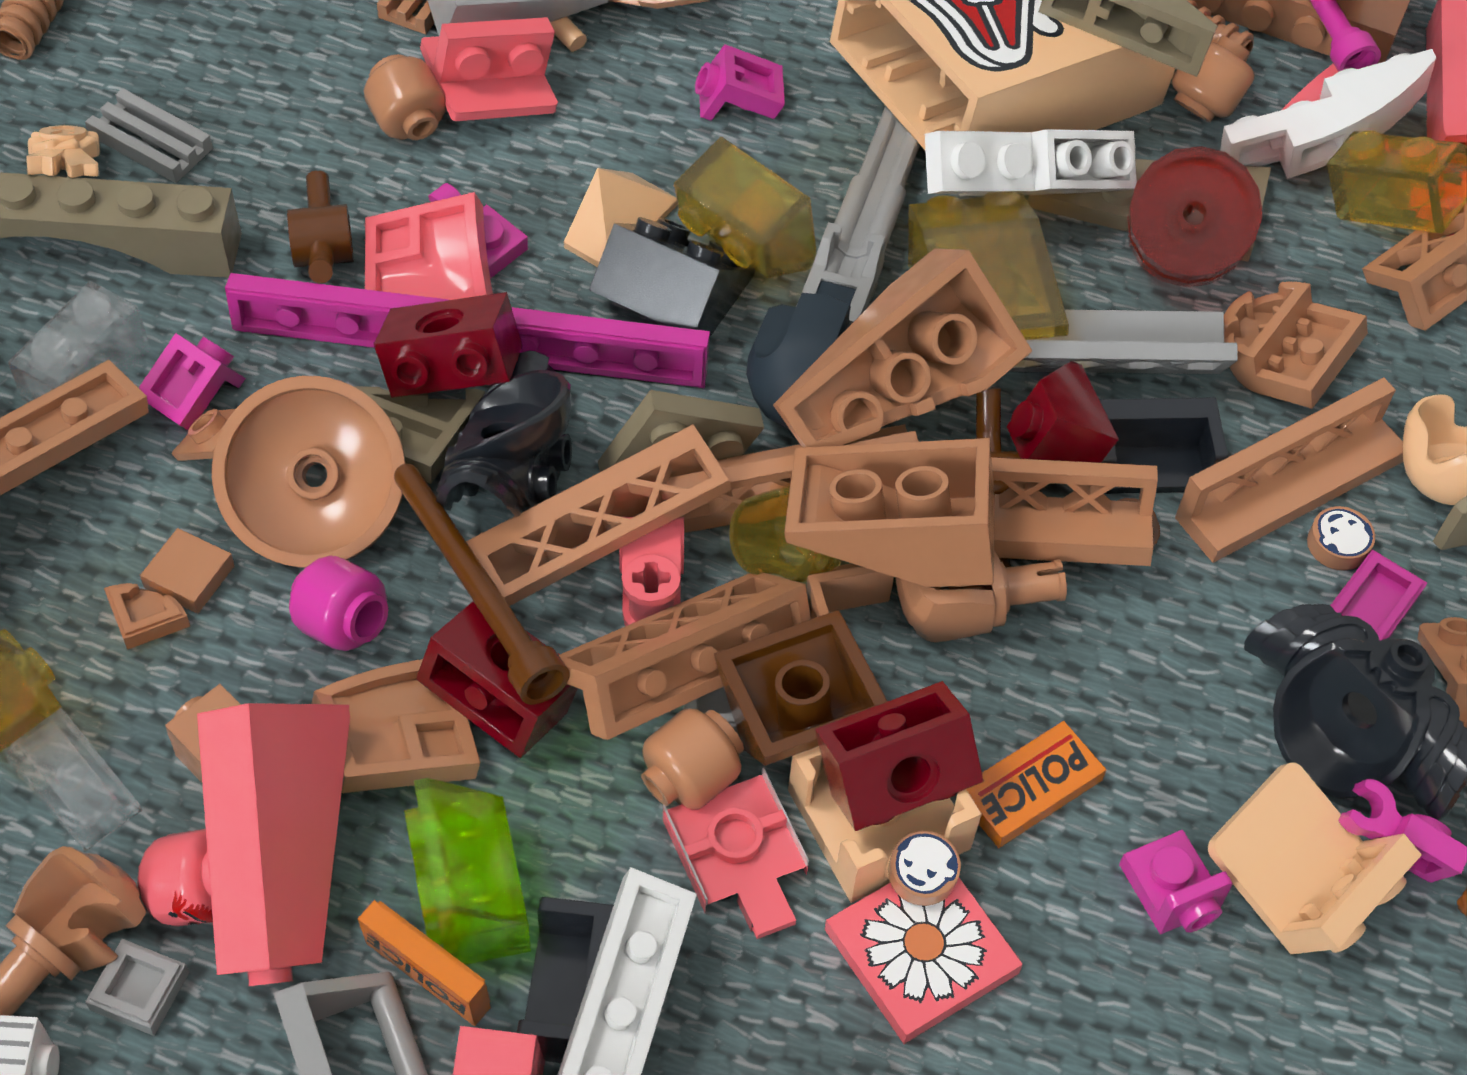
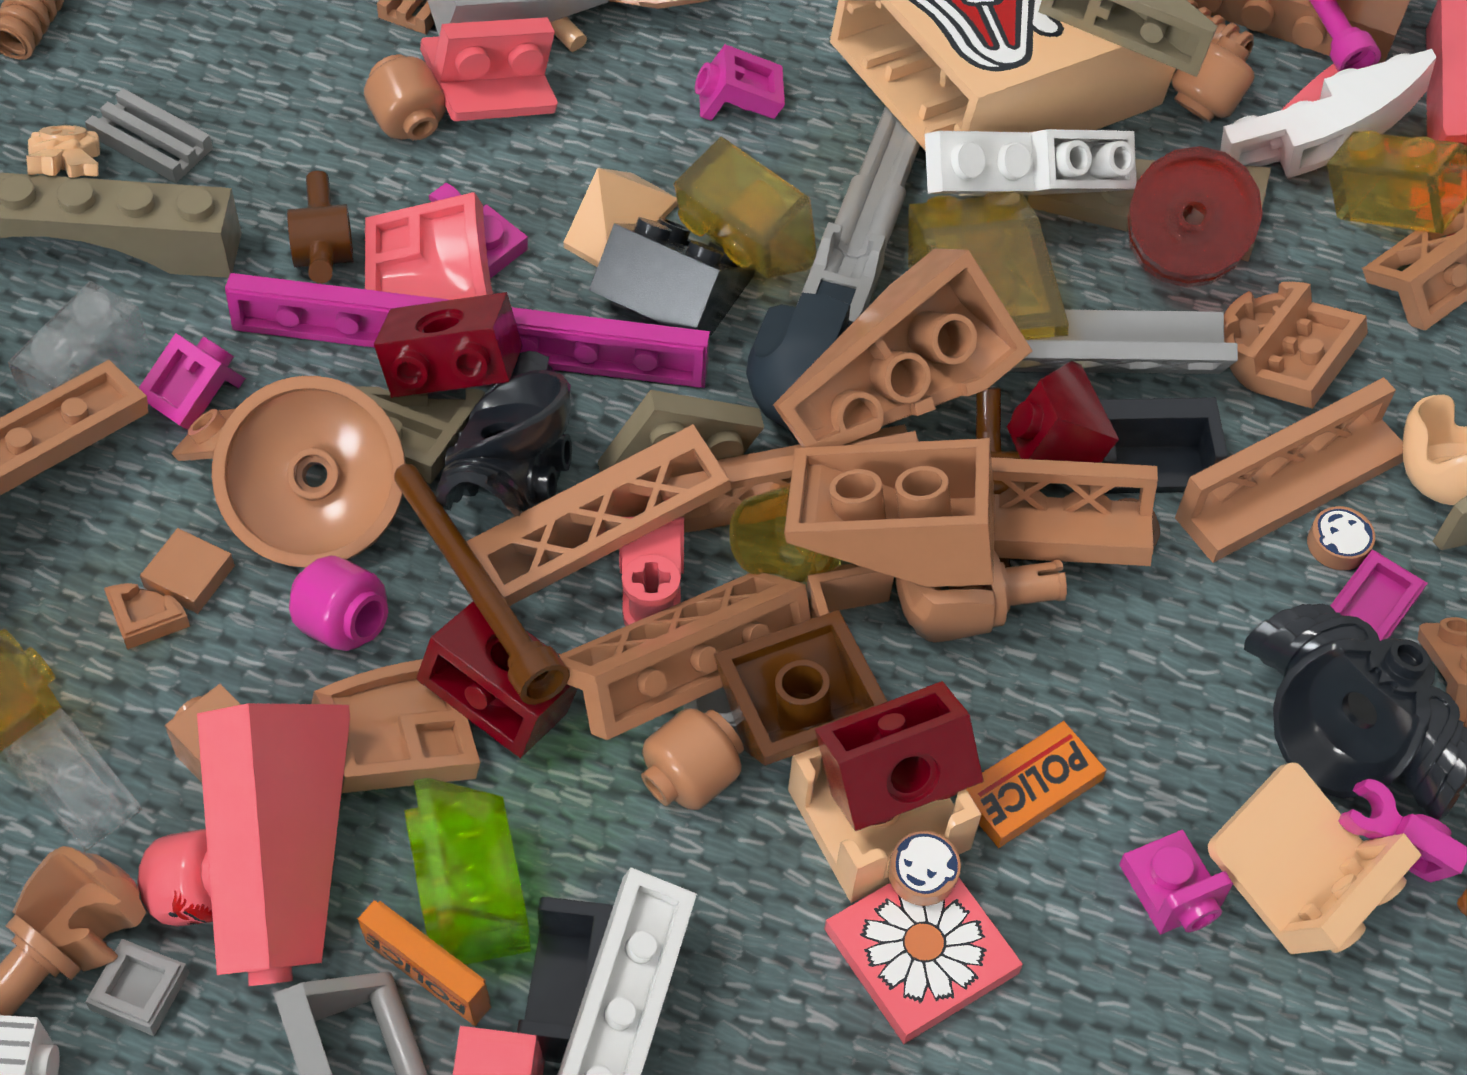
coral piece [663,768,809,939] -> none

